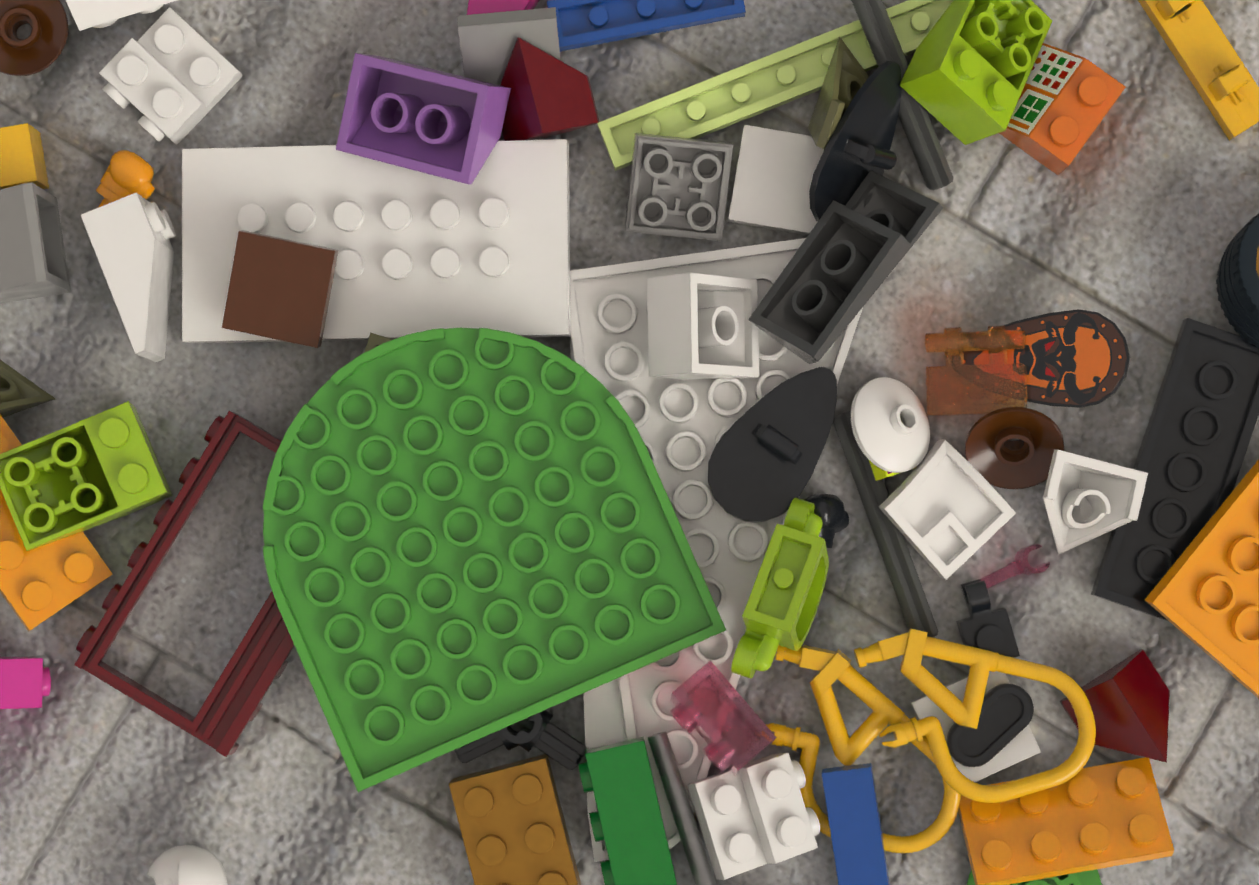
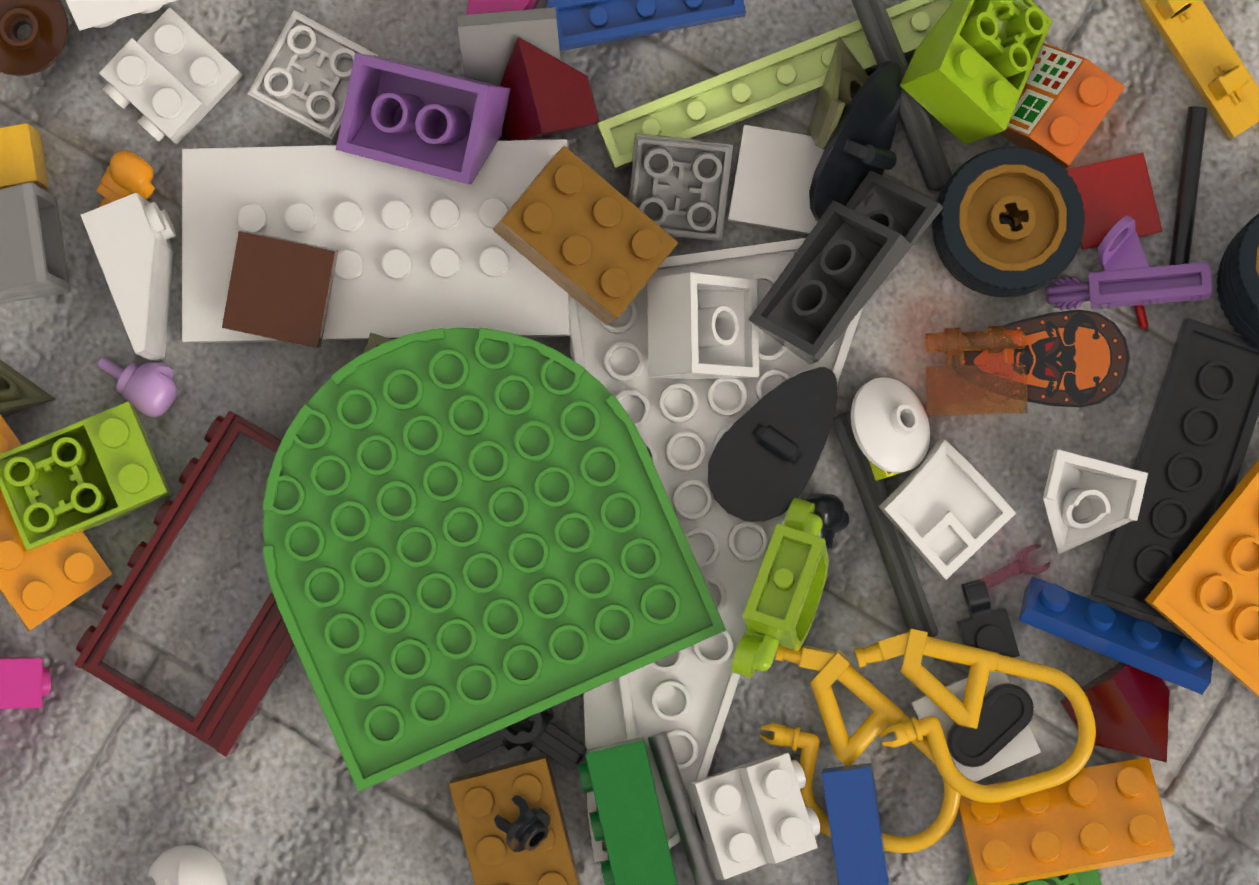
clear pink brick [670,660,777,776] -> none
reddish brown dish [965,407,1064,489] -> none
none -> lavender piece [97,357,178,418]
none -> white tile [247,10,378,142]
none -> pearl gold brick [492,145,679,325]
none -> black plate [494,795,550,852]
none -> wheel [932,147,1085,297]
none -> blue plate [1019,576,1213,695]
none -> medium lavender piece [1045,215,1213,310]
none -> red piece [1066,152,1162,330]
none -> black bar [1169,106,1208,265]

